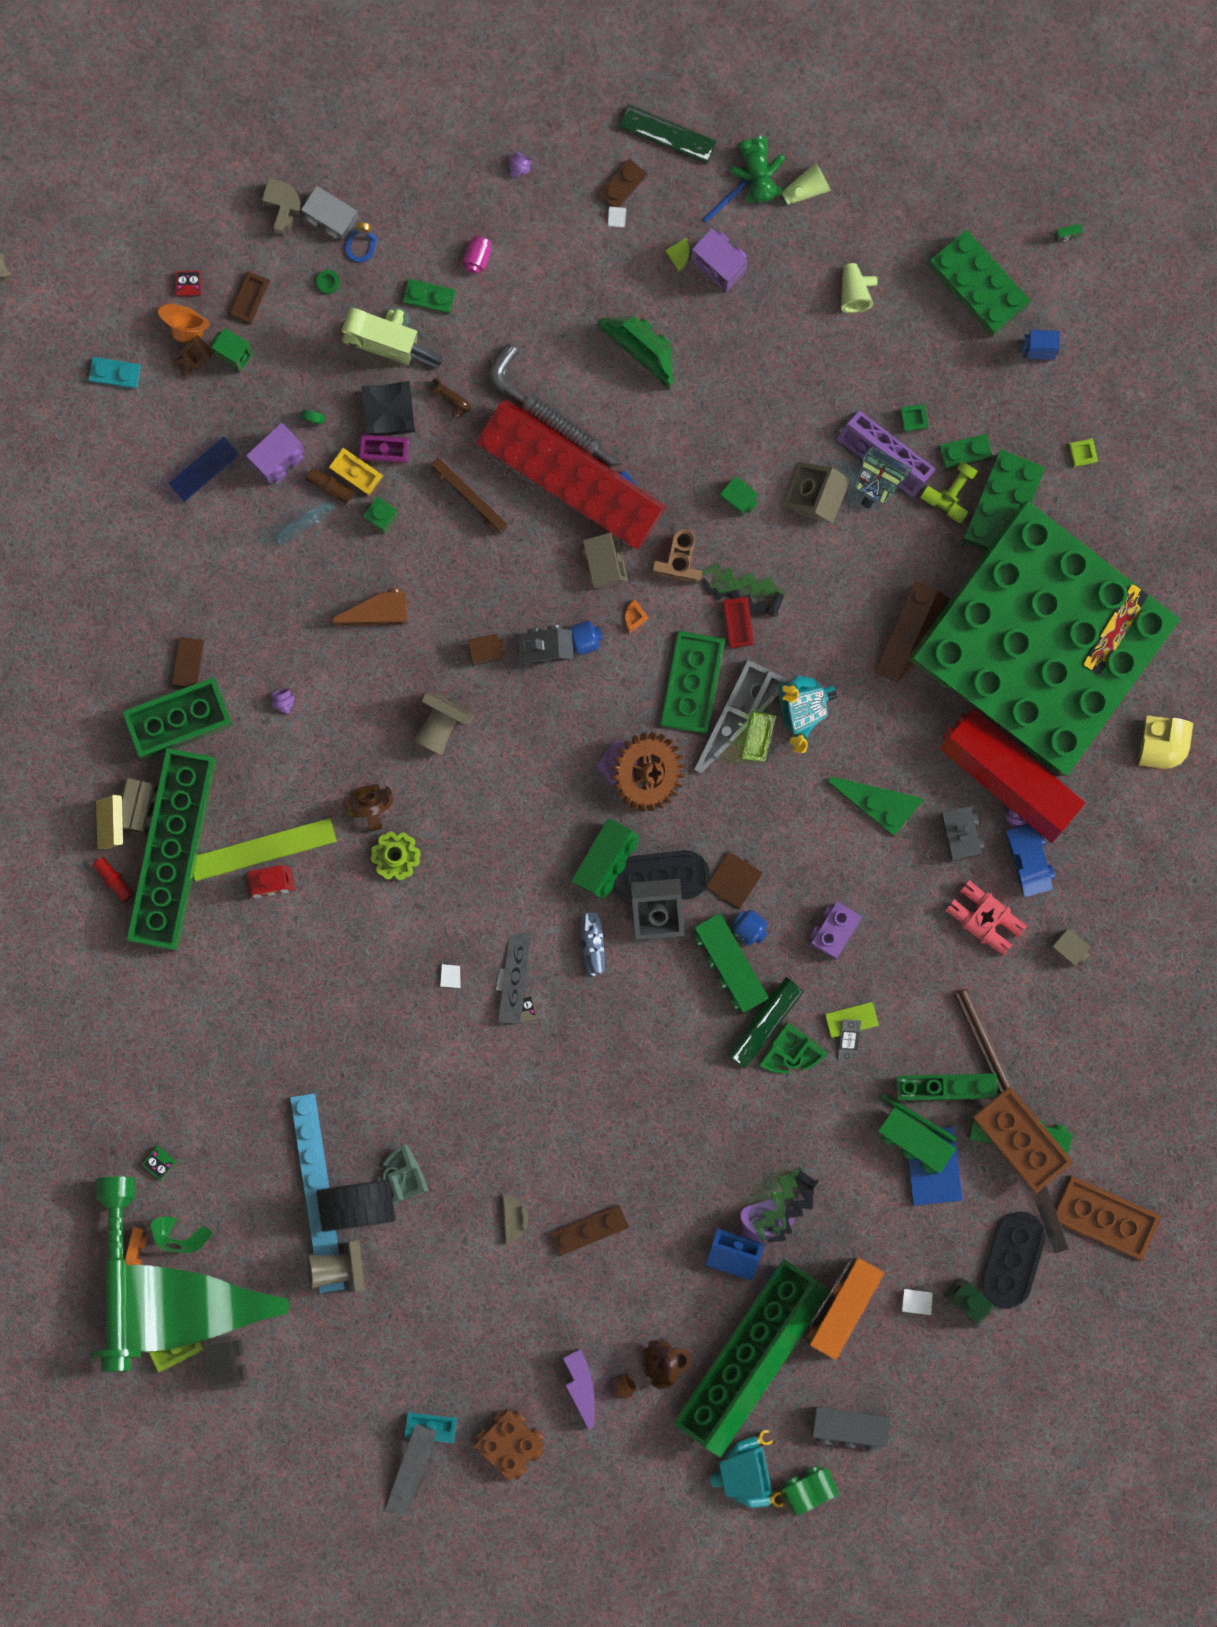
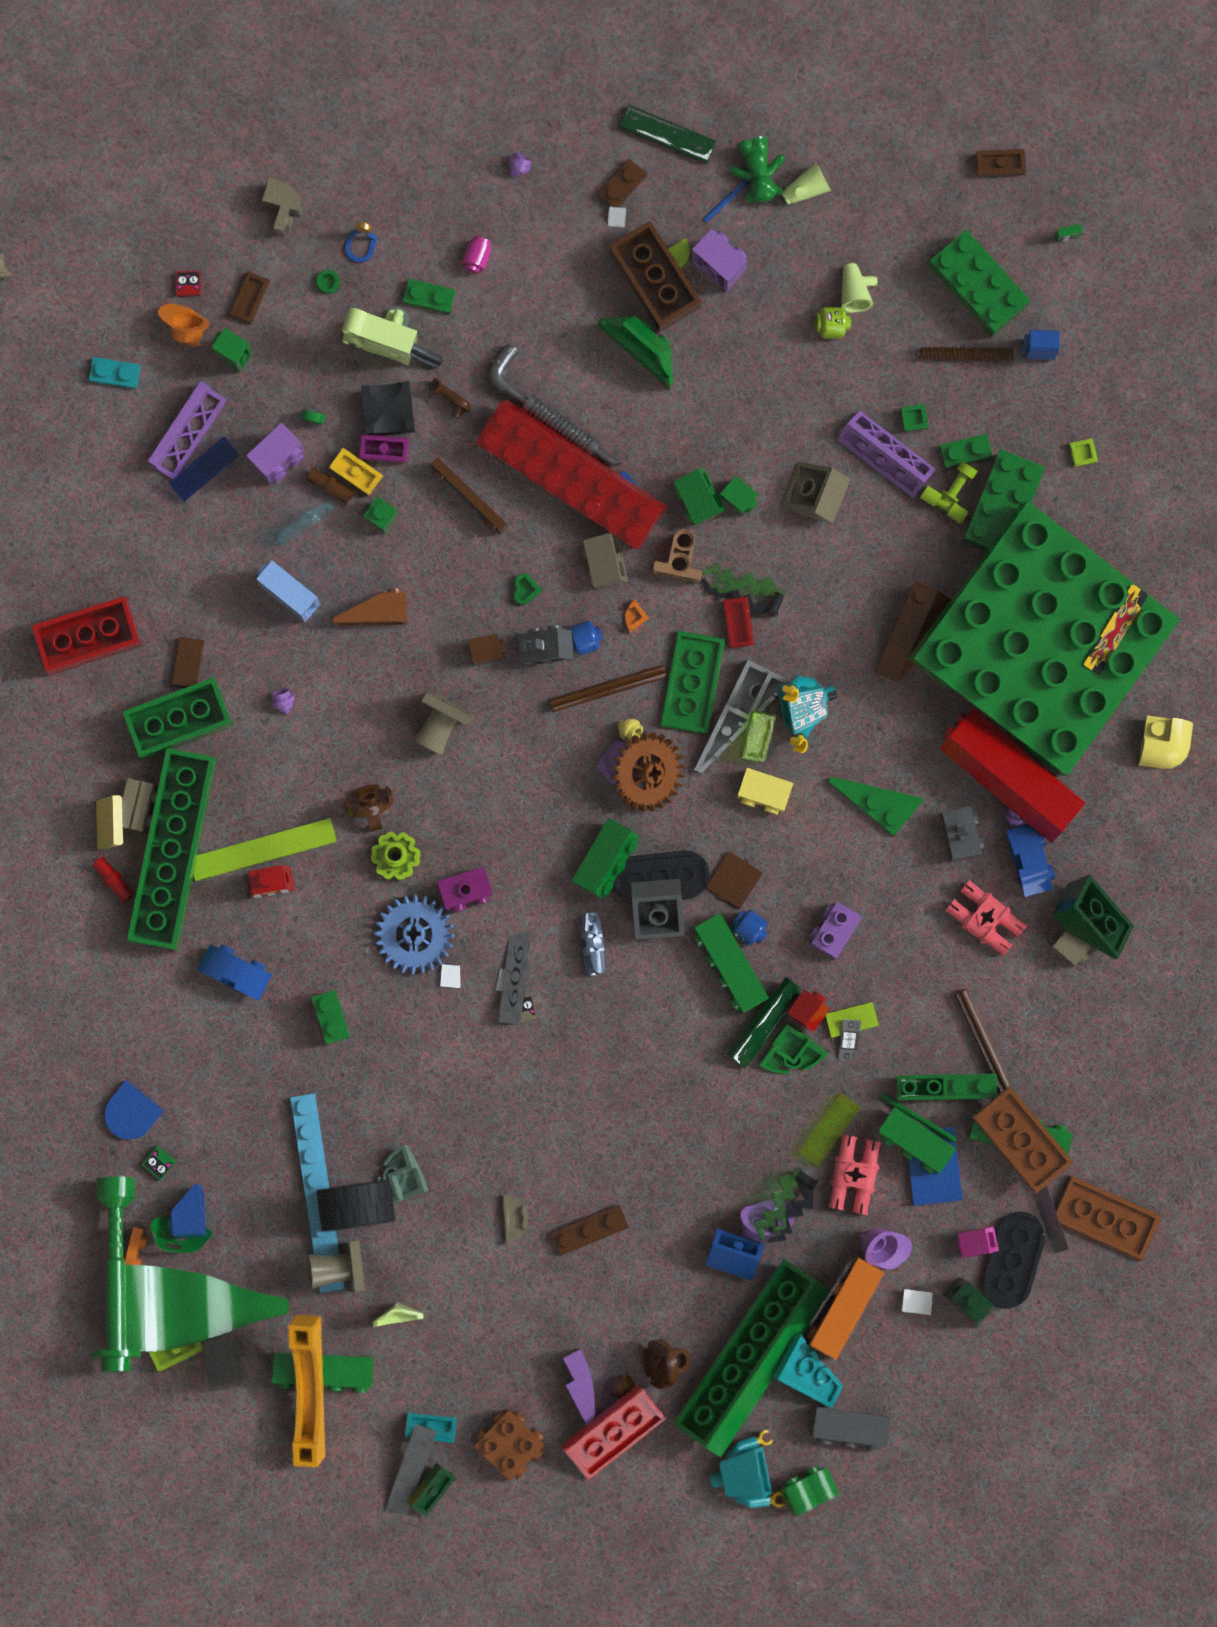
reddish brown plate [171,335,214,377] -> none
light grey brick [301,186,359,240] -> none
torso [855,446,912,509] -> none
none -> red brick [32,596,142,676]
none -> blue tile [105,1080,164,1139]
none -> medium lavender fence [148,381,227,481]
none -> blue slope [168,1184,207,1239]
none -> blue brick [197,944,272,1001]
none -> light blue brick [257,561,320,622]
none -> green brick [272,1352,375,1392]
none -> light orange arch [288,1315,325,1468]
none -> green brick [311,990,351,1045]
none -> yellowish green slope [373,1302,424,1327]
none -> medium blue gear [374,894,455,975]
none -> dark green plate [406,1463,457,1517]
none -> magenta brick [437,866,493,914]
none -> green tile [513,573,543,606]
none -> reddish brown axle [549,665,666,712]
none -> tile [561,1384,666,1480]
none -> reddish brown brick [609,221,701,333]
none -> light yellow plate [618,719,643,743]
none -> green brick [674,468,726,525]
none -> light yellow brick [737,768,793,815]
none -> teal wing [773,1333,843,1408]
none -> red brick [787,989,830,1033]
none -> clear neon green tile [798,1092,861,1167]
none -> lime head [814,307,851,339]
none -> coral pin [828,1135,881,1215]
none -> medium lavender piece [860,1227,912,1269]
none -> reddish brown piece [919,346,1015,362]
none -> dark pink brick [957,1226,999,1258]
none -> reddish brown plate [976,149,1026,177]
none -> dark green slope [1052,874,1134,959]

